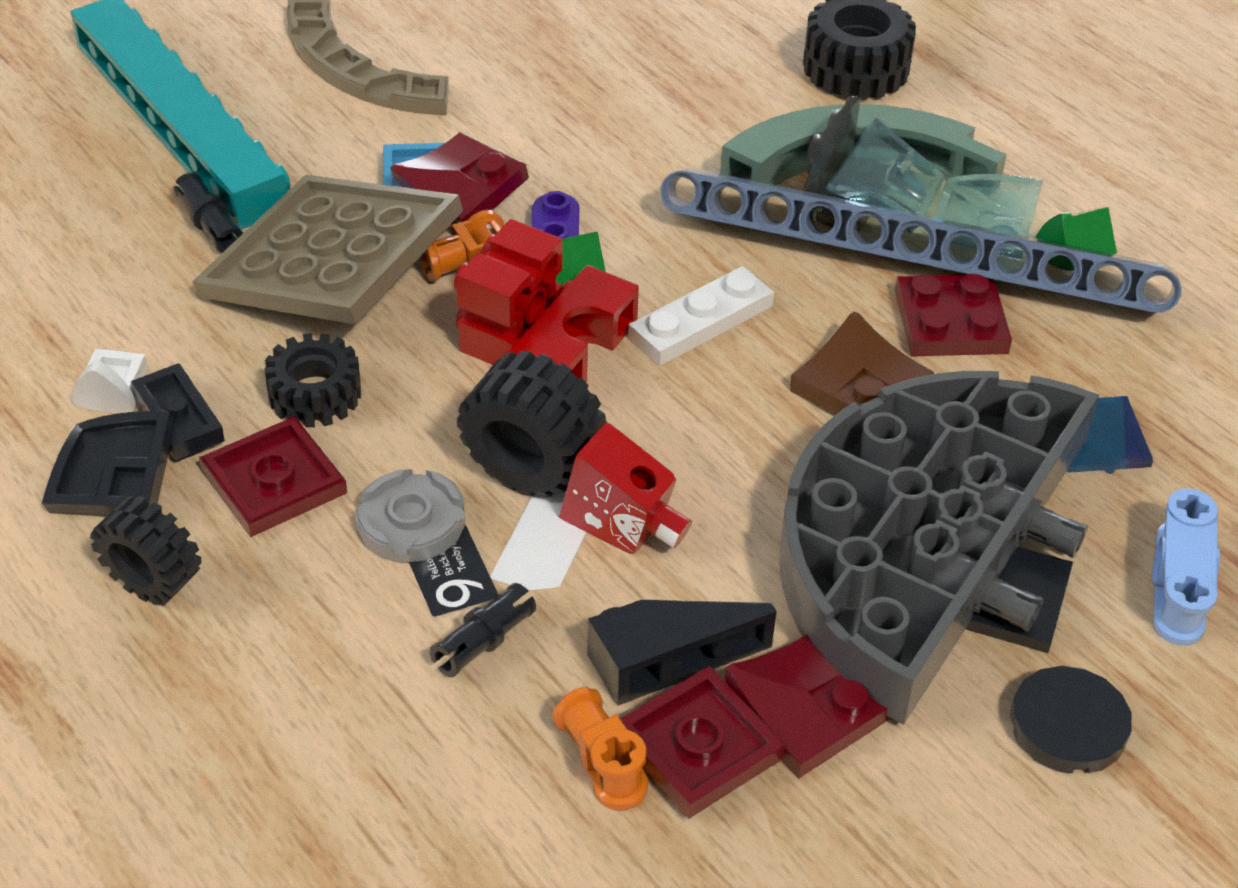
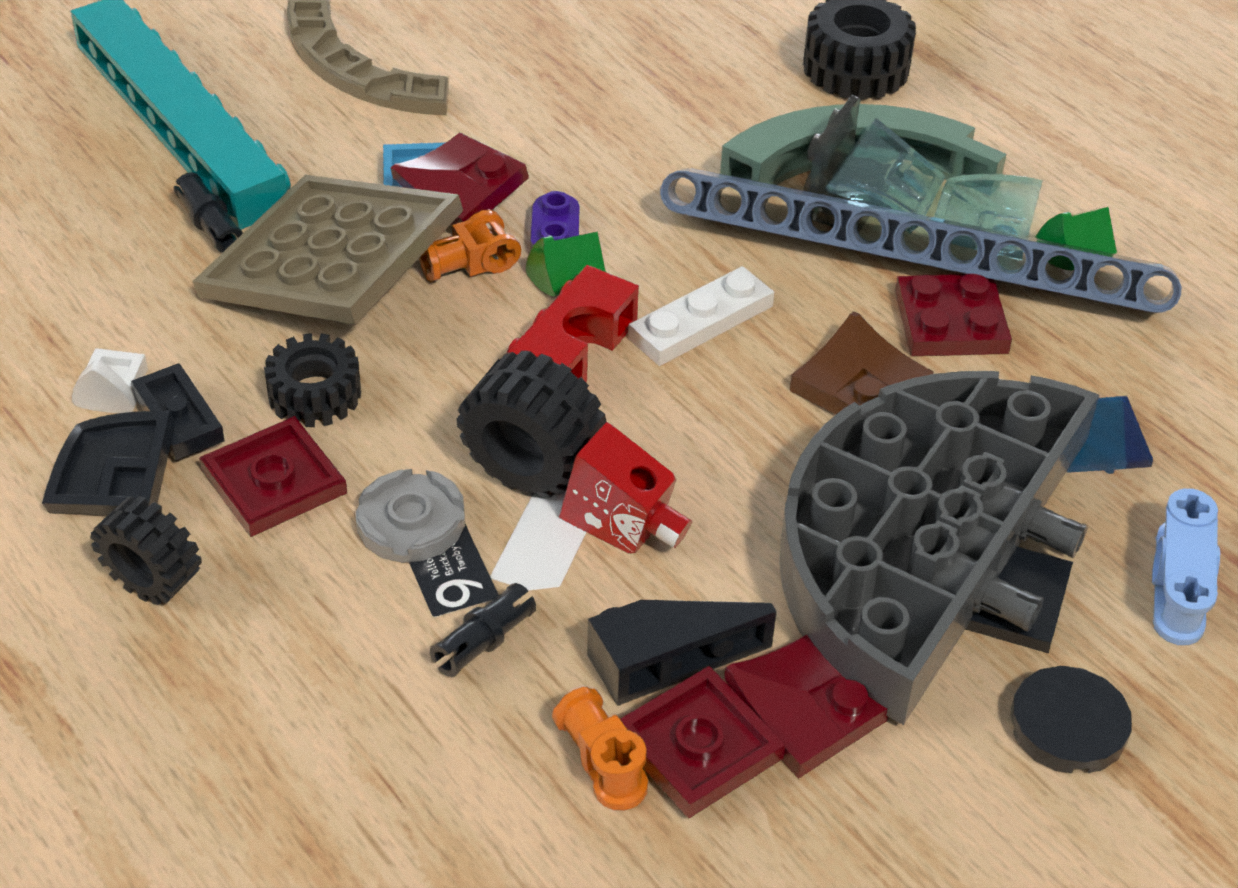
red brick [454,219,563,365] -> none

